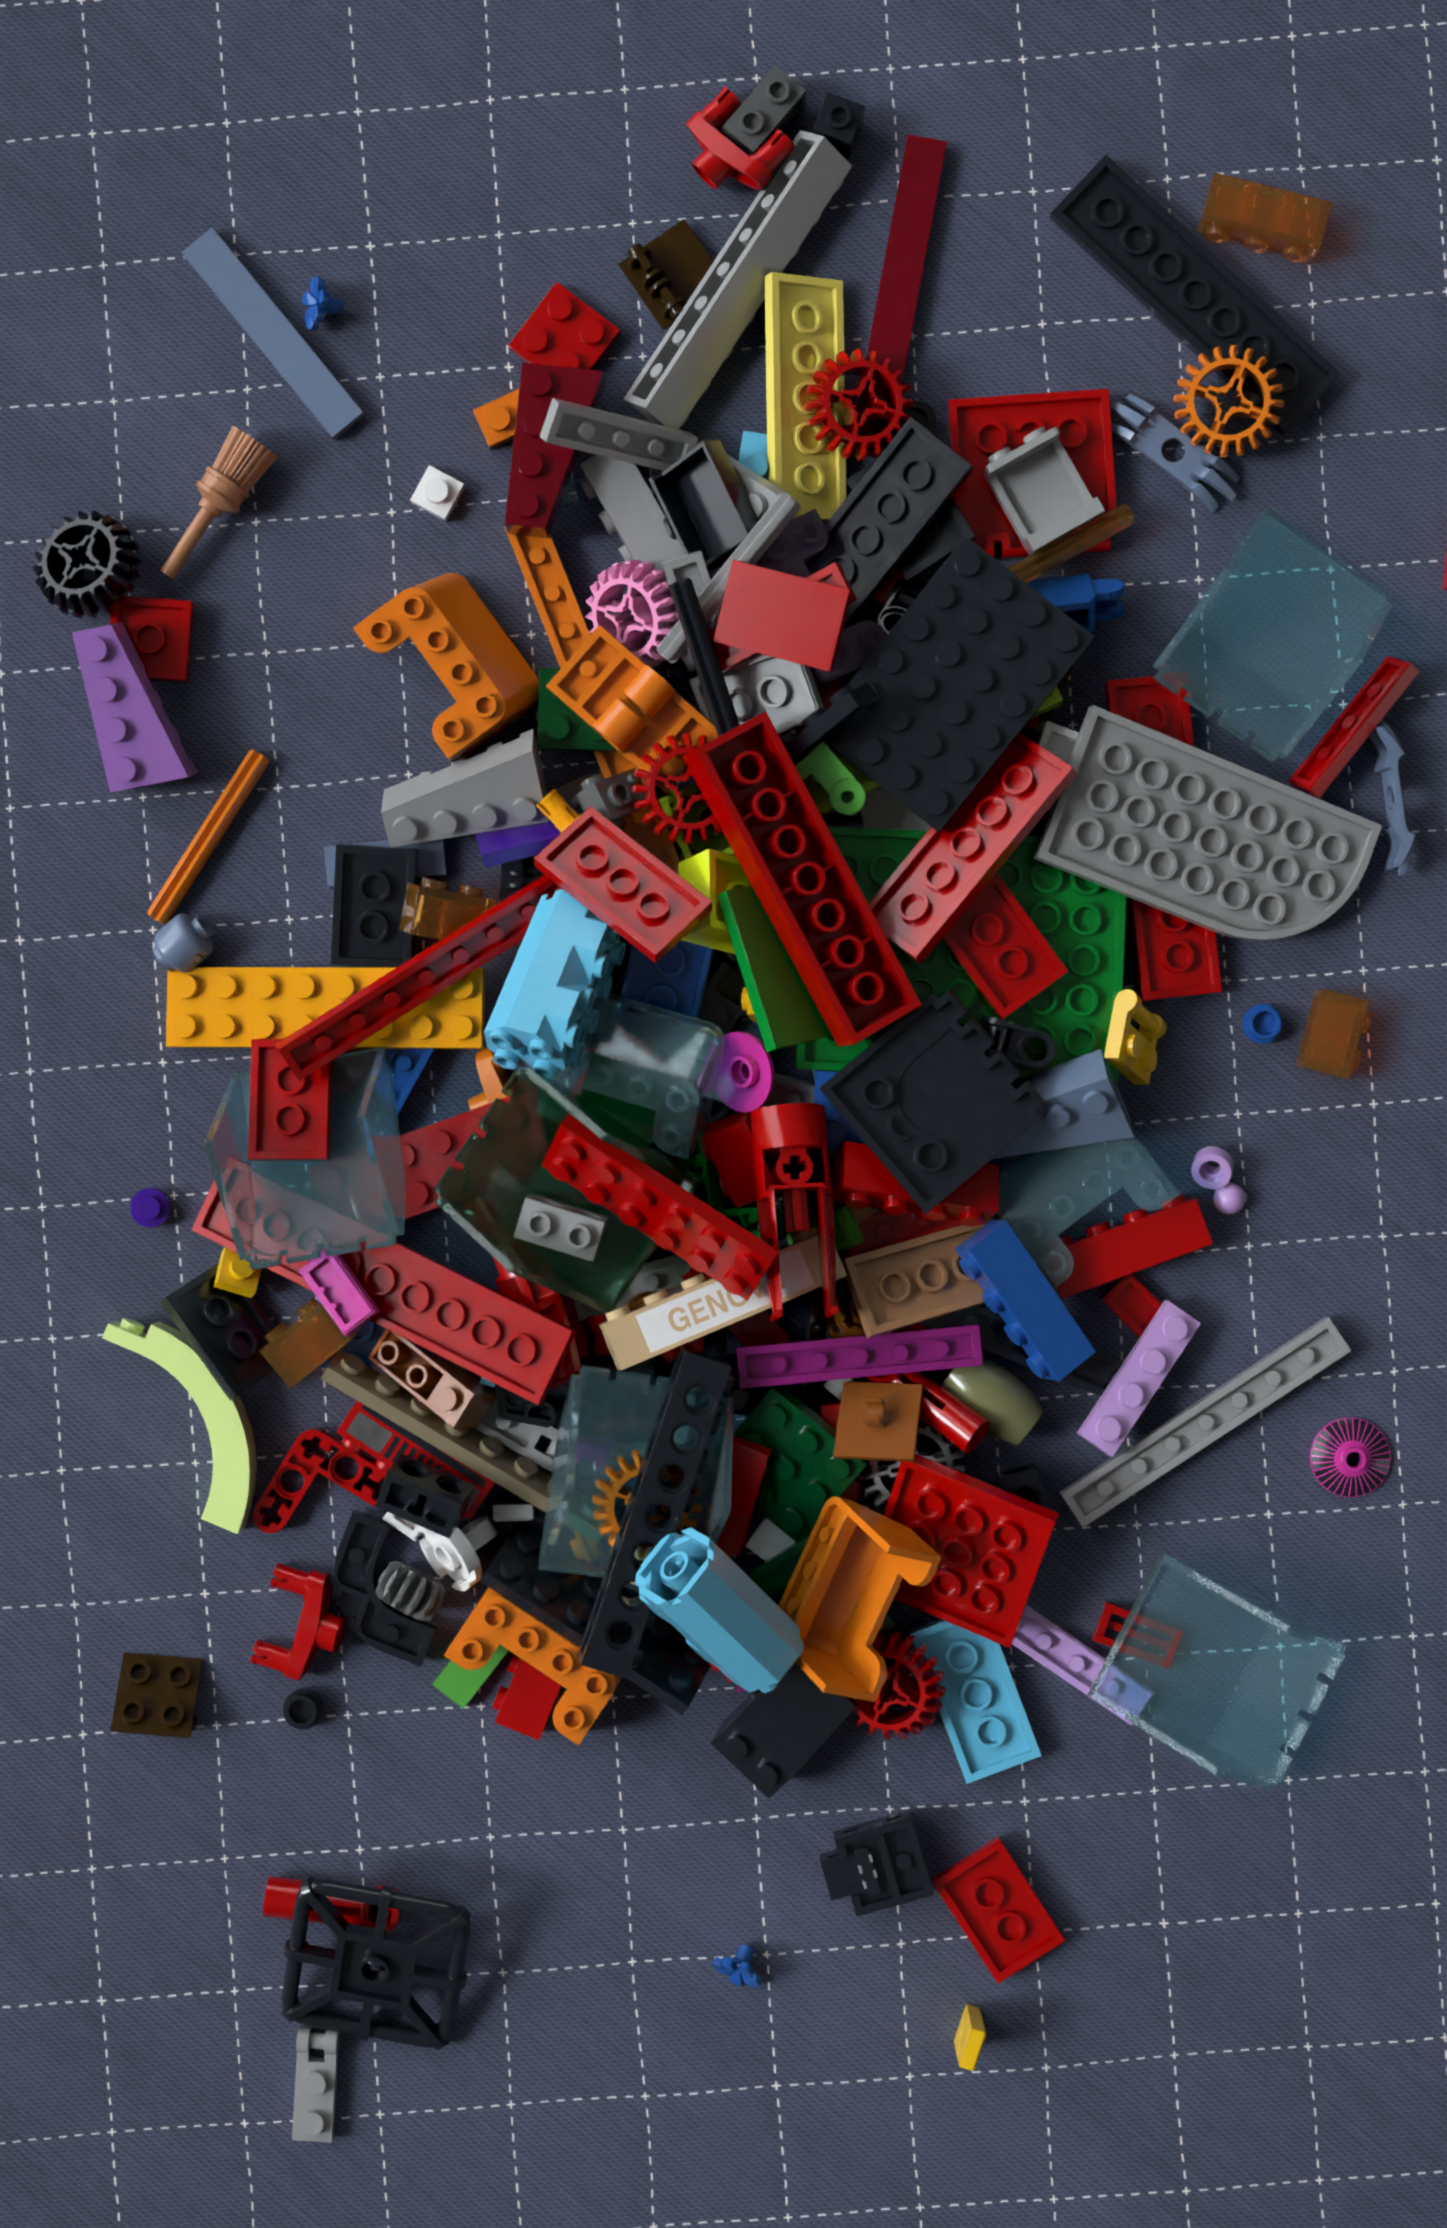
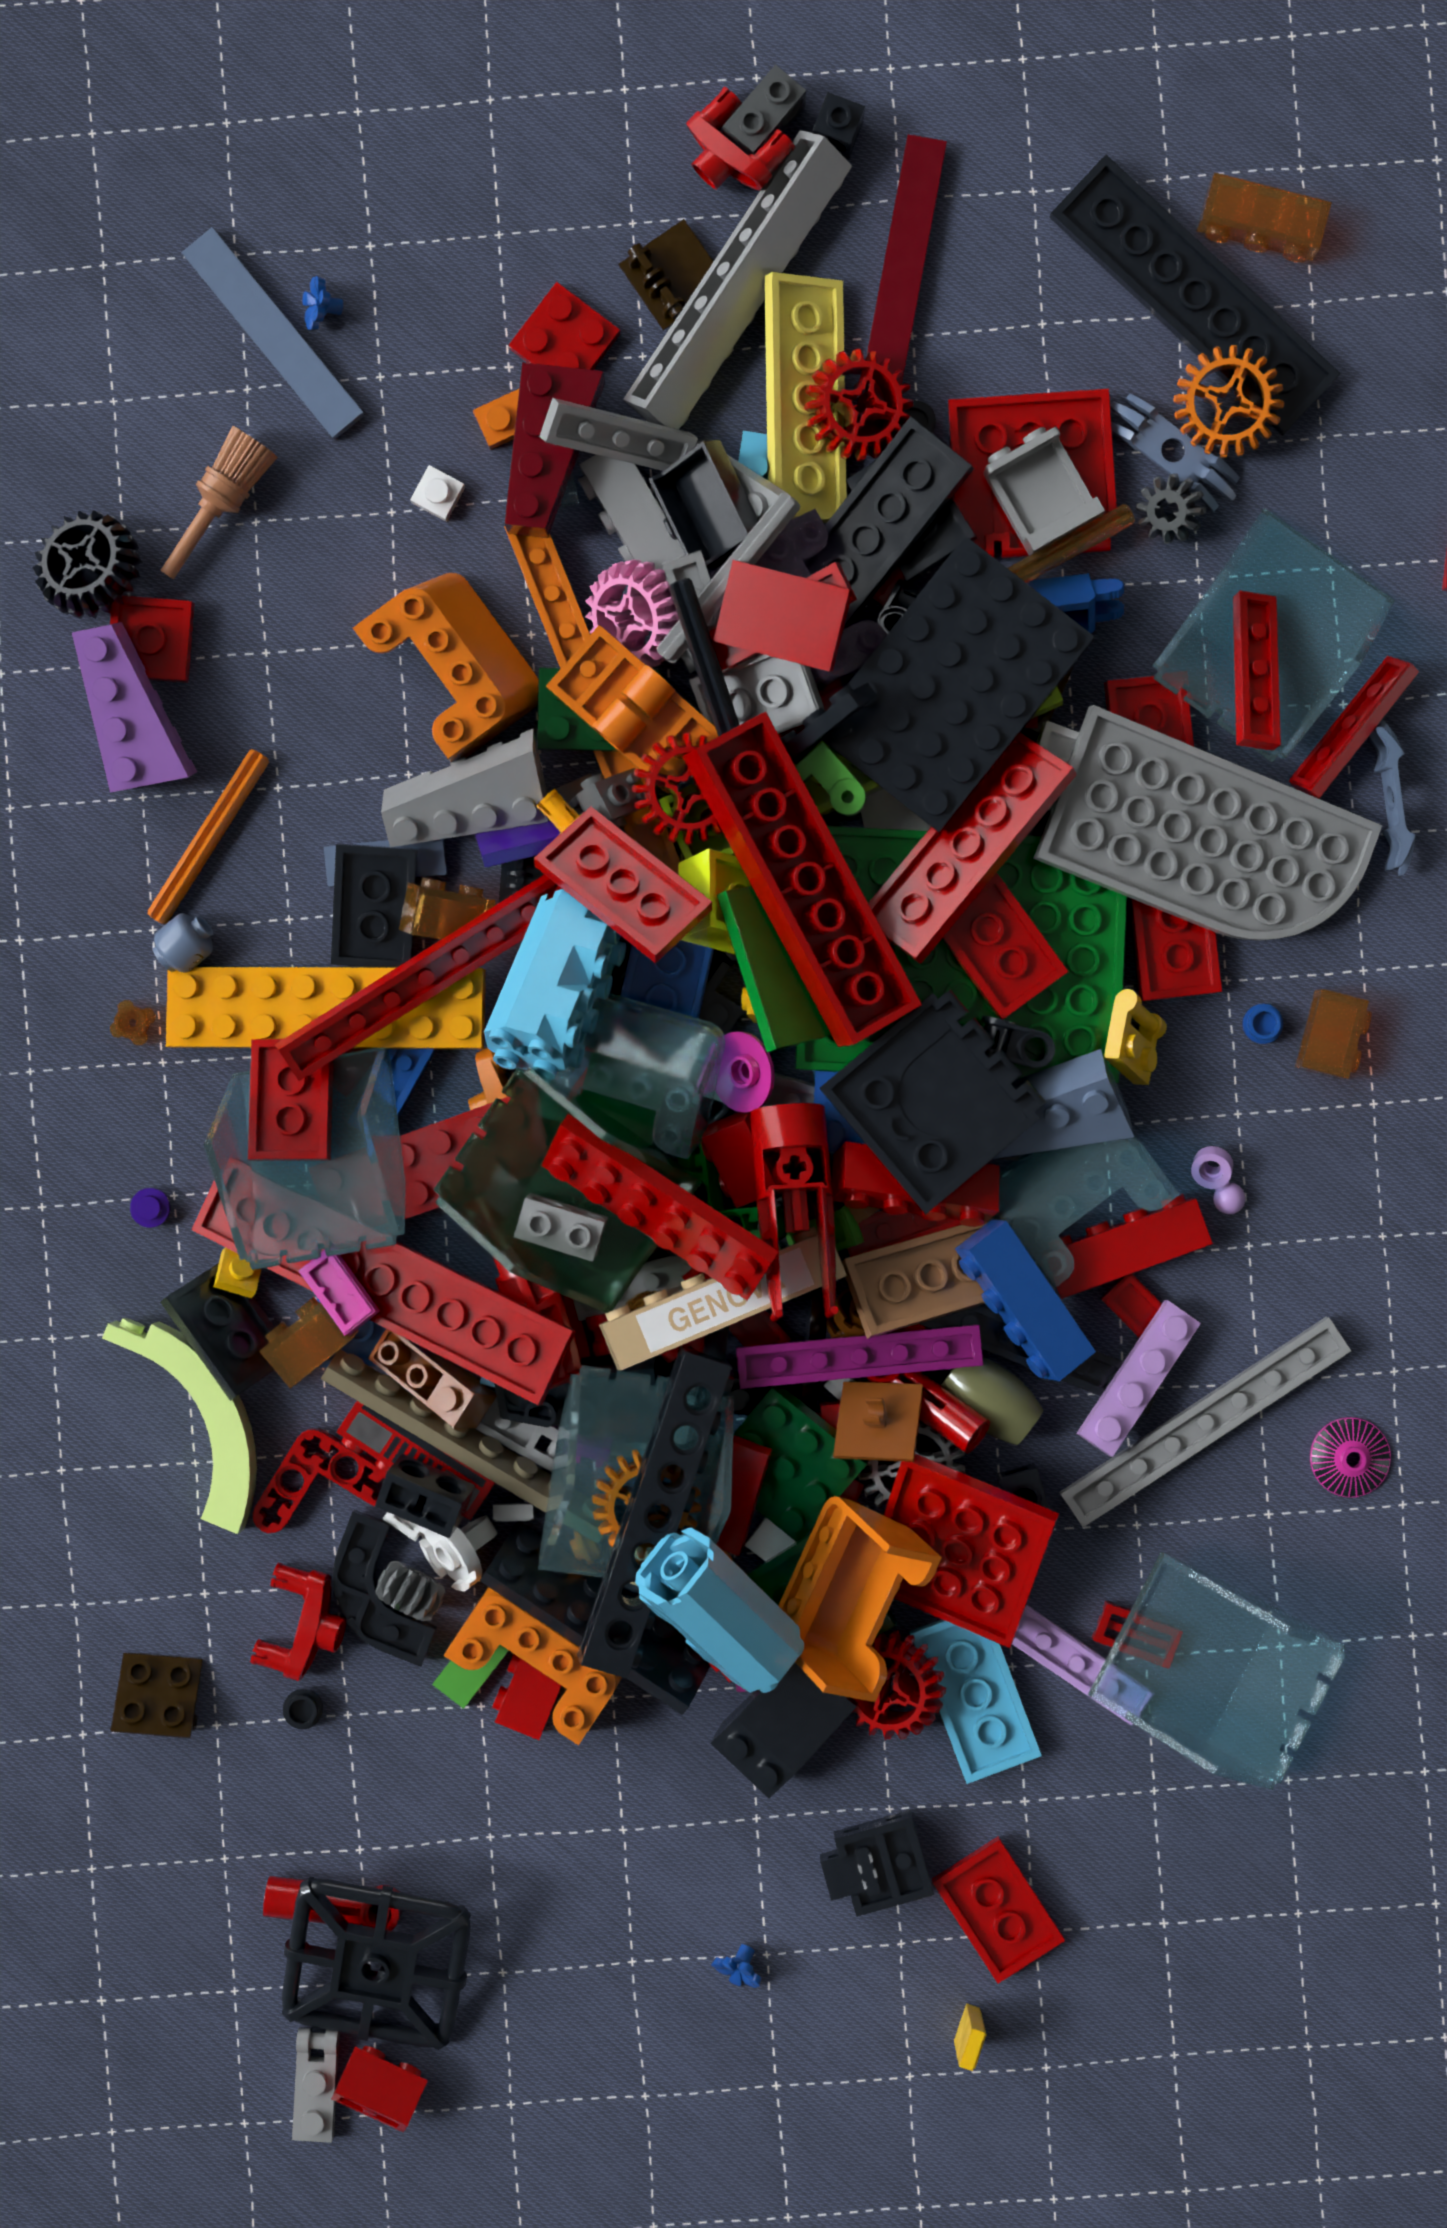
none -> clear orange plate [110,1000,156,1046]
none -> red brick [331,2046,428,2133]
none -> dark grey gear [1136,473,1206,544]
none -> red plate [1233,590,1281,751]

